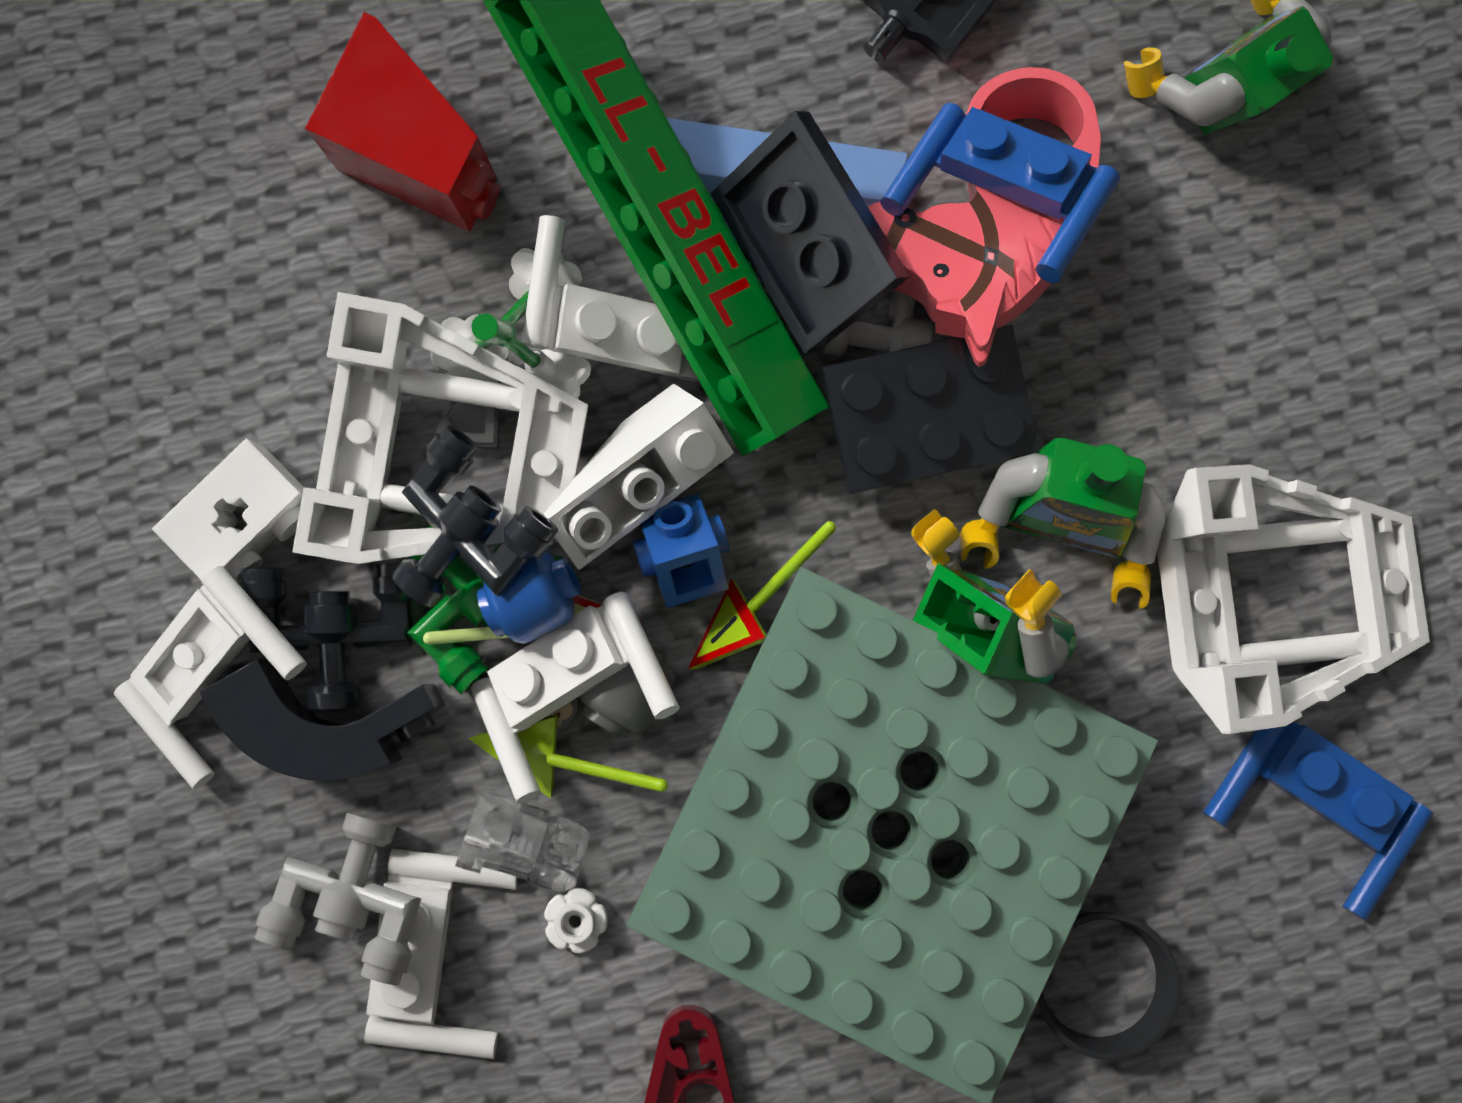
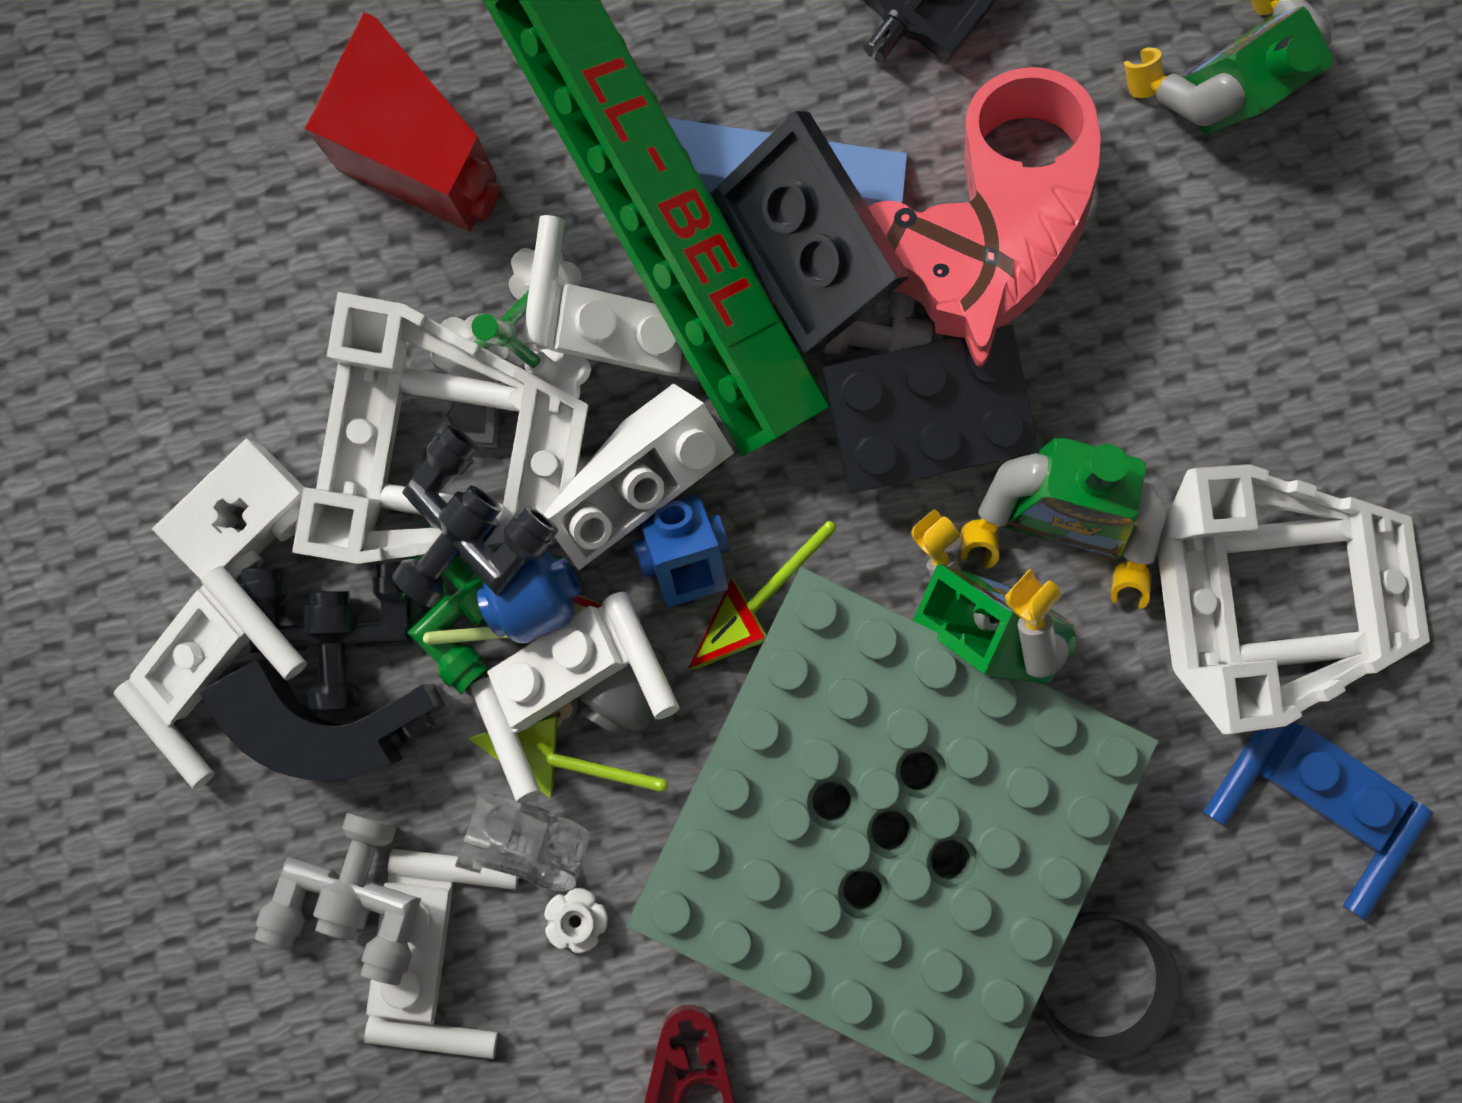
blue plate [880,103,1120,283] -> none

